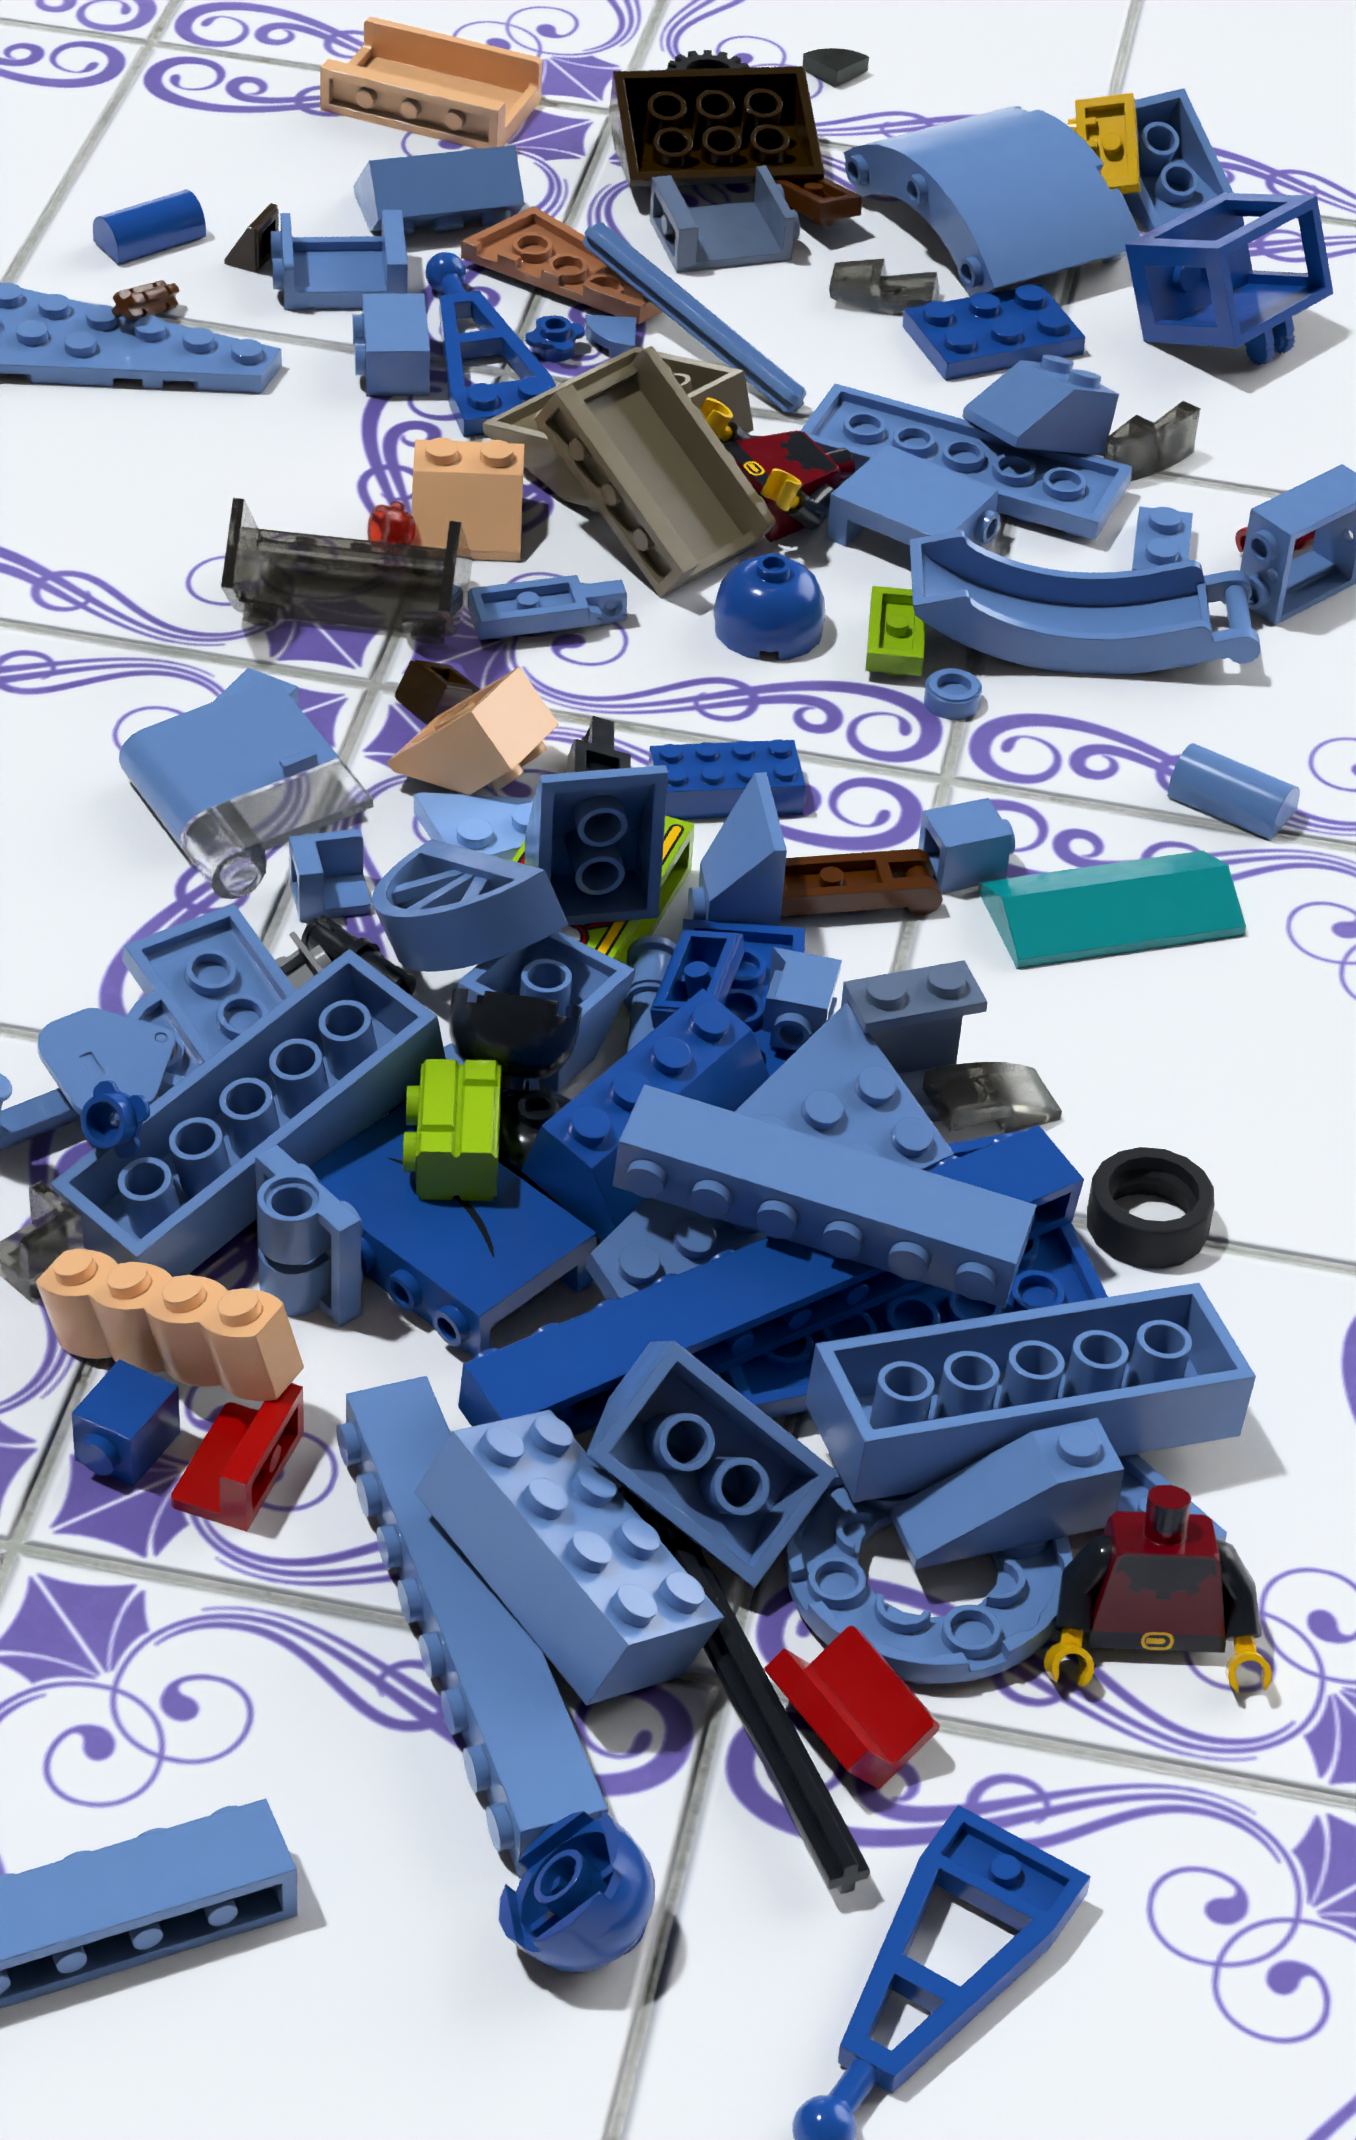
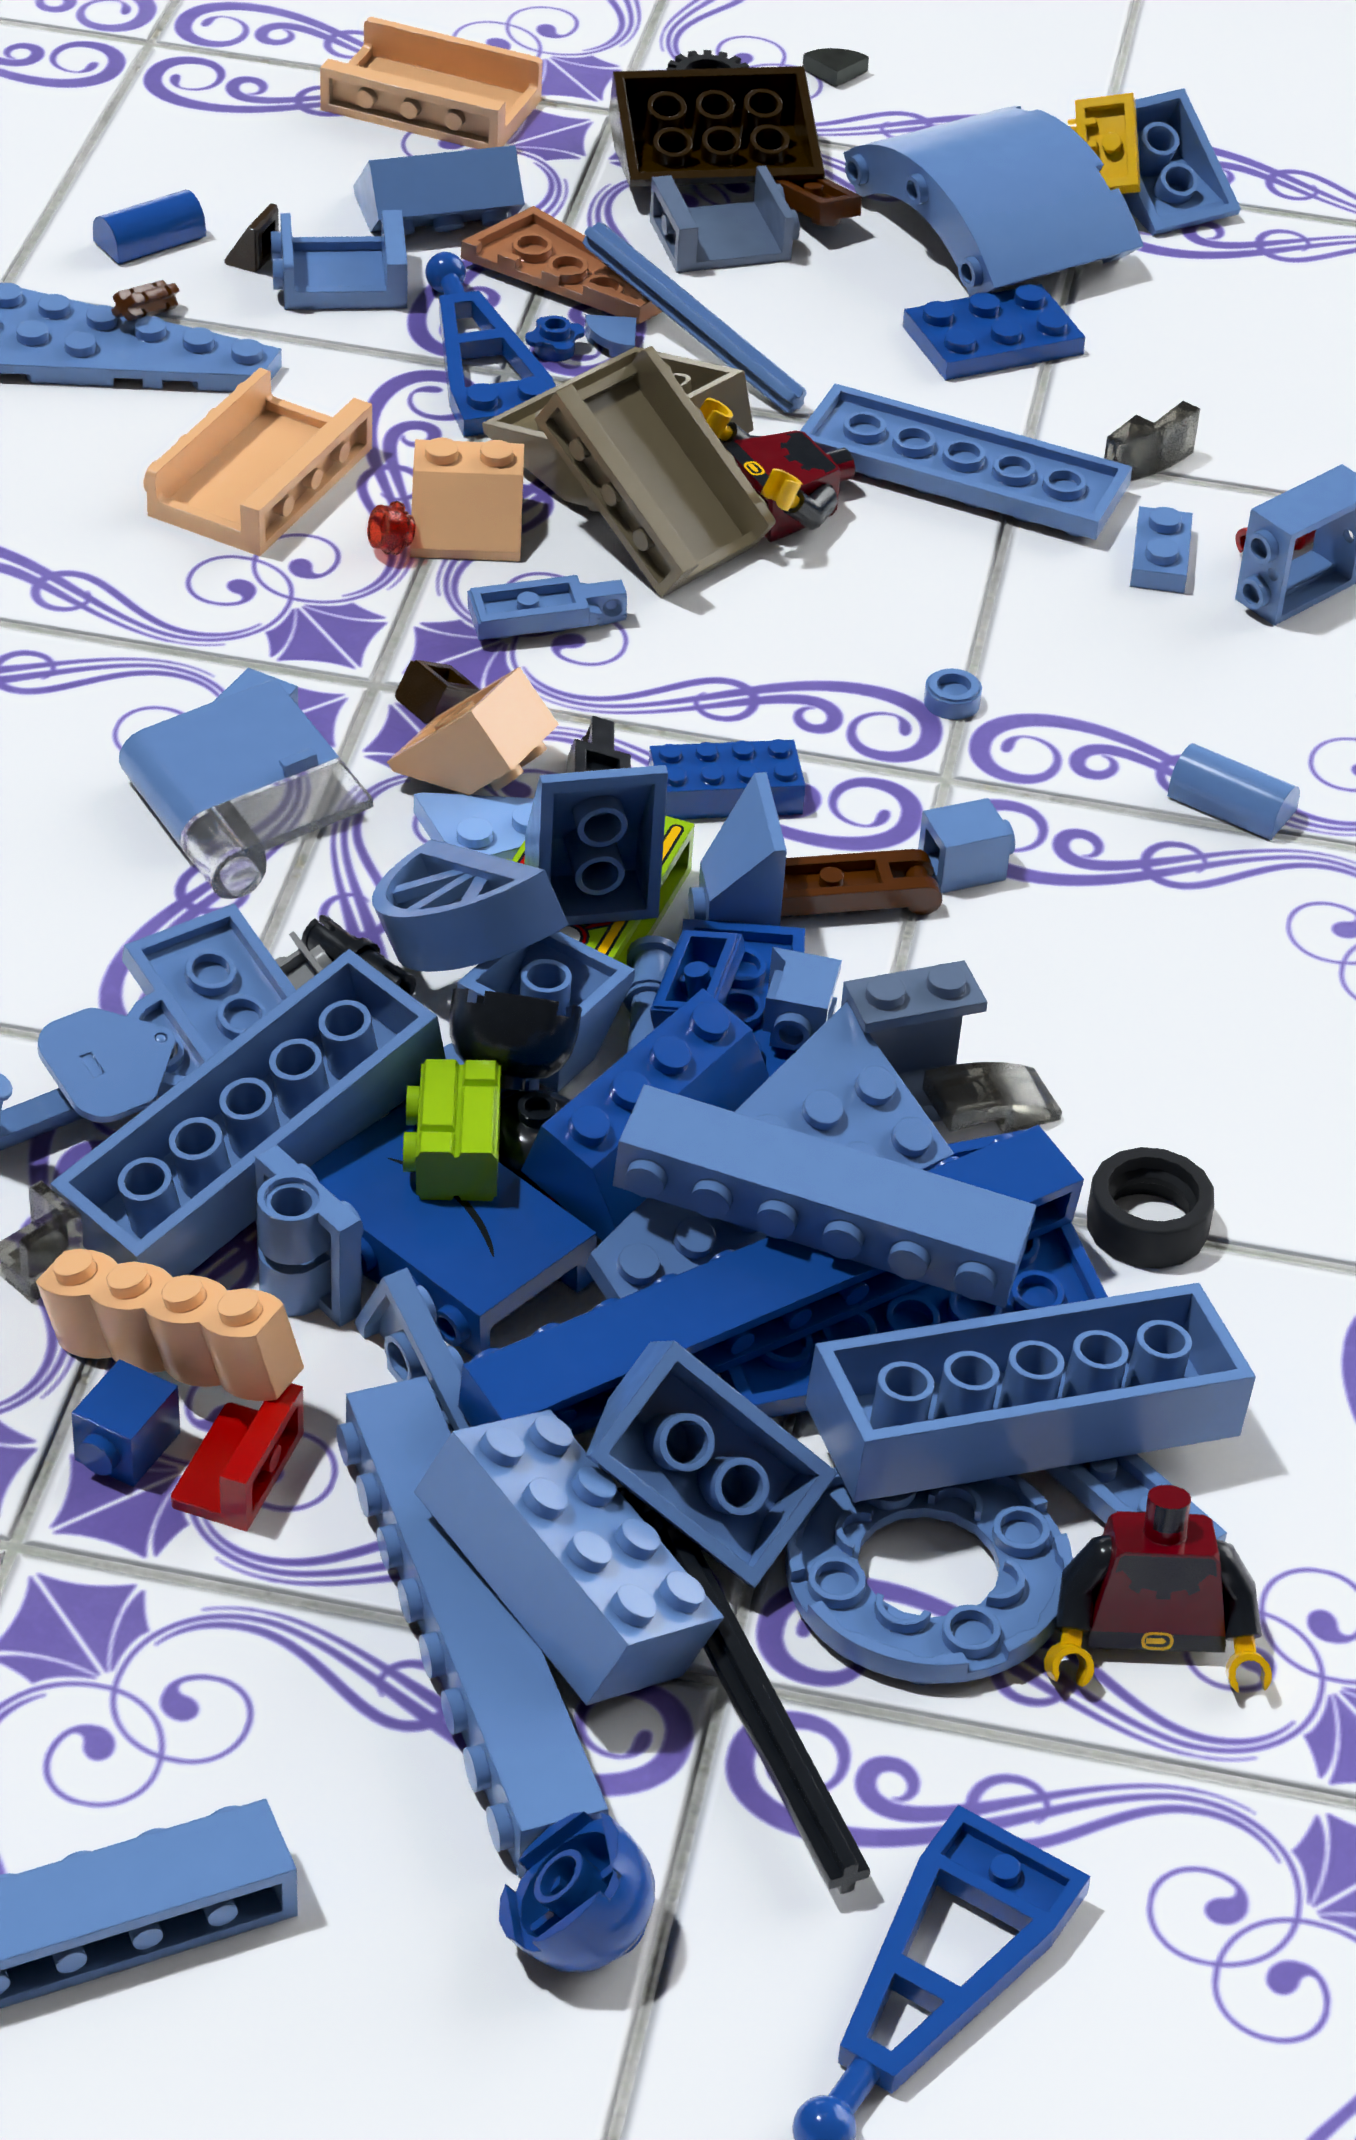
blue plate [80,1080,150,1158] -> none
clear smoke windscreen [221,498,472,644] -> none
medium blue panel [289,829,371,922] -> none
medium blue brick [352,293,430,396] -> none
blue cylinder [713,554,826,660] -> none
red panel [763,1626,940,1789] -> none
medium blue panel [826,444,1000,546] -> none
clear smoke slope [829,258,940,316] -> none
lime plate [865,586,926,676] -> none
medium blue slope [890,1418,1125,1569] -> none
medium blue windscreen [910,530,1261,675] -> none
medium blue slope [962,355,1119,456] -> none
teal slope [978,850,1246,969] -> none
blue piece [1125,193,1334,366] -> none
none -> light nougat panel [143,368,372,556]
none -> medium blue wing [354,1268,472,1432]

